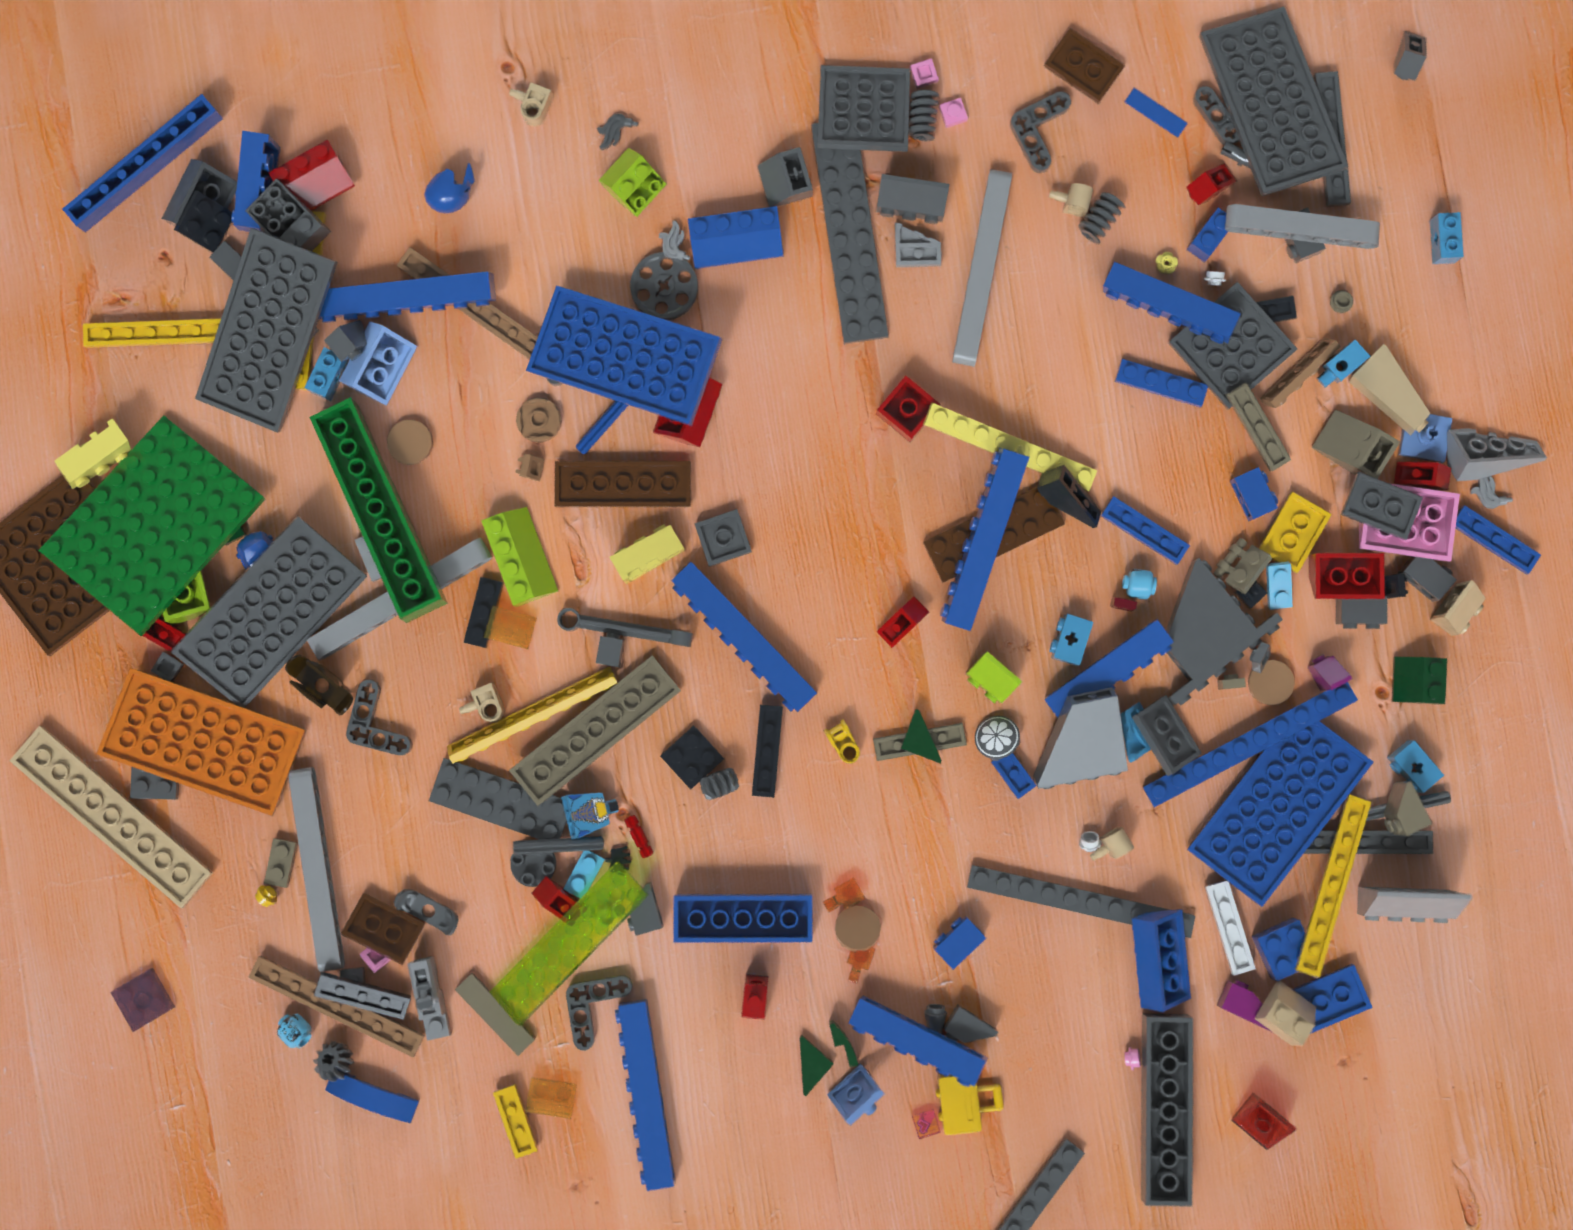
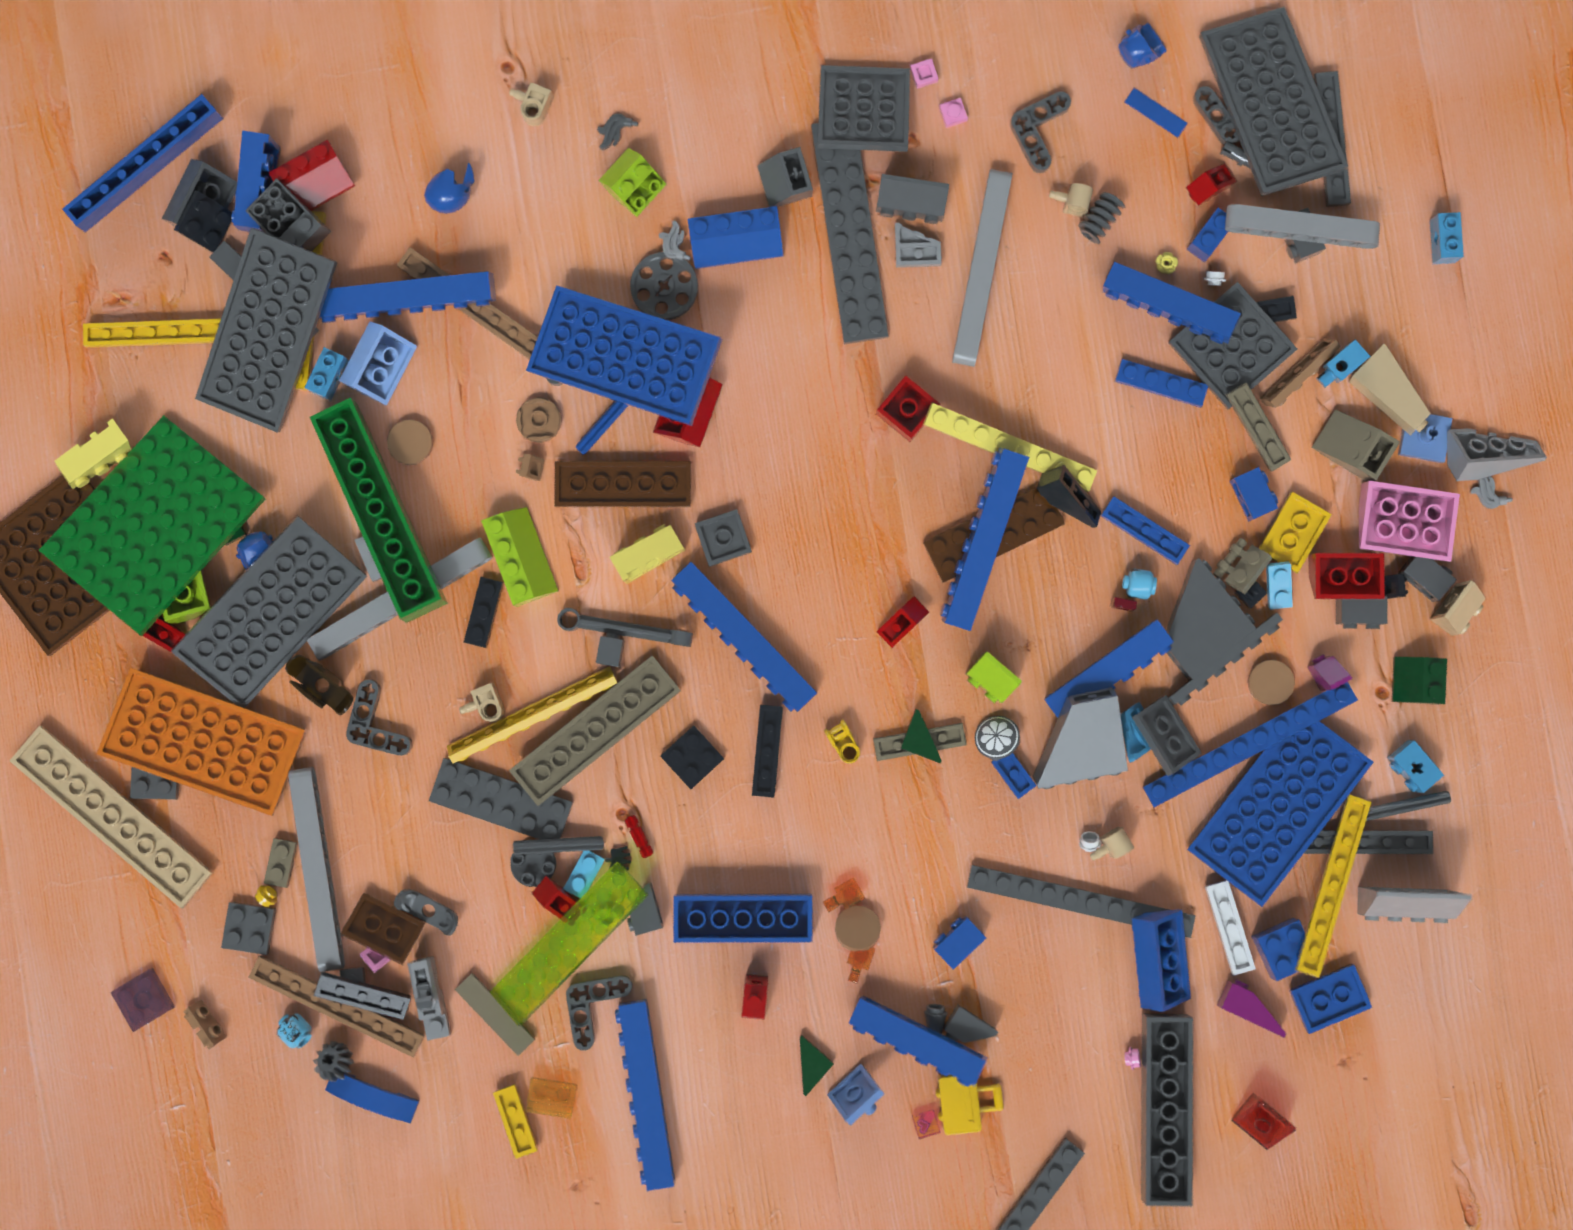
dark grey plate [151,652,184,683] -> none
dark grey slope [324,320,367,362] -> none
clear yellow plate [483,606,537,649] -> none
torso [561,793,619,839] -> none
dark grey gear [699,768,739,800] -> none
dark green slope [829,1020,859,1067] -> none
dark grey piece [908,90,939,141] -> none
reddish brown plate [1044,28,1125,104] -> none
dark azure brick [1049,614,1094,666] -> none
dark tan plate [1217,674,1246,690] -> none
dark grey plate [1250,642,1271,673] -> none
tan slope [1254,980,1316,1046] -> none
dark tan plate [1330,290,1353,313] -> none
dark grey tile [1340,472,1423,540] -> none
dark tan slope [1384,781,1432,836] -> none
dark grey slope [1394,31,1427,81] -> none
red slope [1394,462,1452,490] -> none
blue plate [1455,505,1541,574] -> none
none -> medium nougat hinge [183,999,227,1049]
none -> dark grey plate [221,902,276,955]
none -> blue helmet [1118,23,1167,68]

